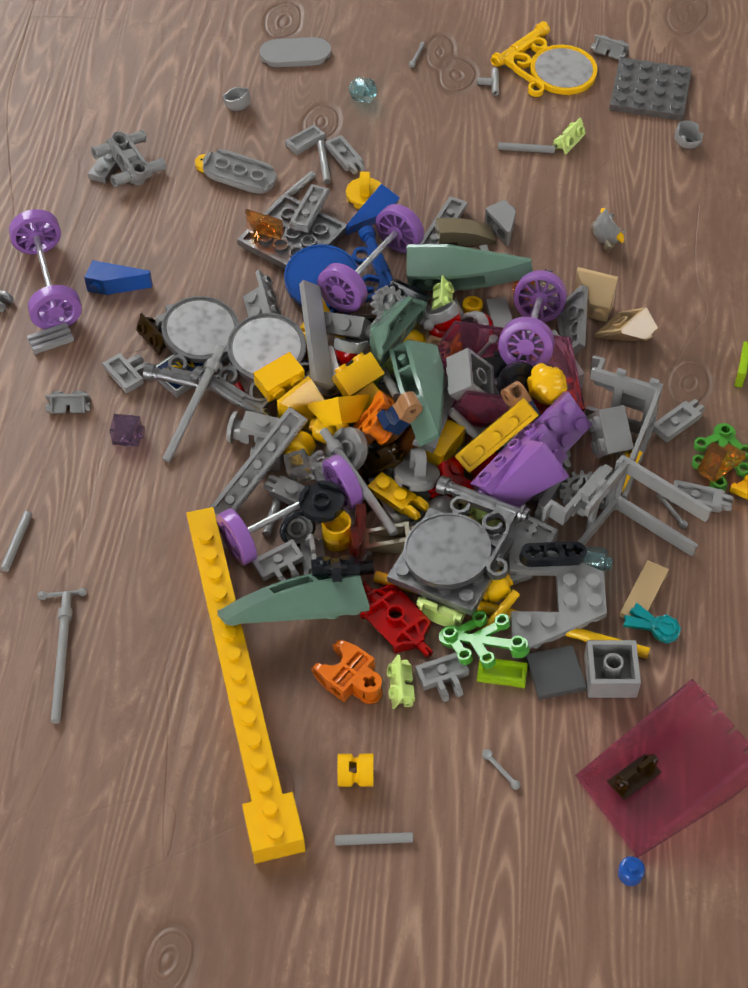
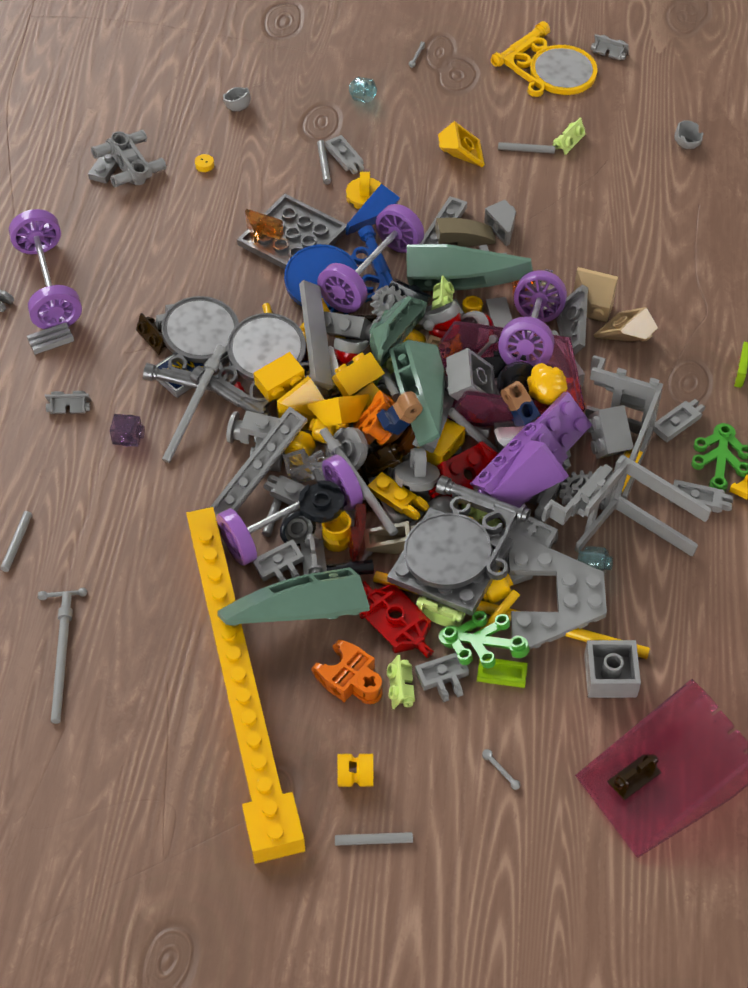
blue slope [84,260,153,295] -> none
light grey hinge [102,353,147,394] -> none
light grey tile [203,149,277,194] -> none
light grey bracket [243,270,281,317] -> none
light grey tile [260,37,331,67] -> none
light grey bar [273,171,316,204] -> none
light grey tile [285,125,326,156] -> none
light grey tile [289,184,330,233] -> none
black hinge [311,555,360,582] -> none
yellow tile [455,398,539,473] -> none
light grey piece [477,67,499,96] -> none
black beam [519,541,587,567] -> none
dark grey tile [525,645,586,700] -> none
light grey hair [591,208,626,252] -> none
flat silver plate [609,57,692,121] -> none
blue piece [617,856,645,886] -> none
tan tile [619,560,669,619] -> none
teal piece [623,603,681,644] -> none
light grey hinge [657,493,688,529] -> none
clear orange slope [697,442,746,482] -> none
none -> yellow slope [438,121,485,167]

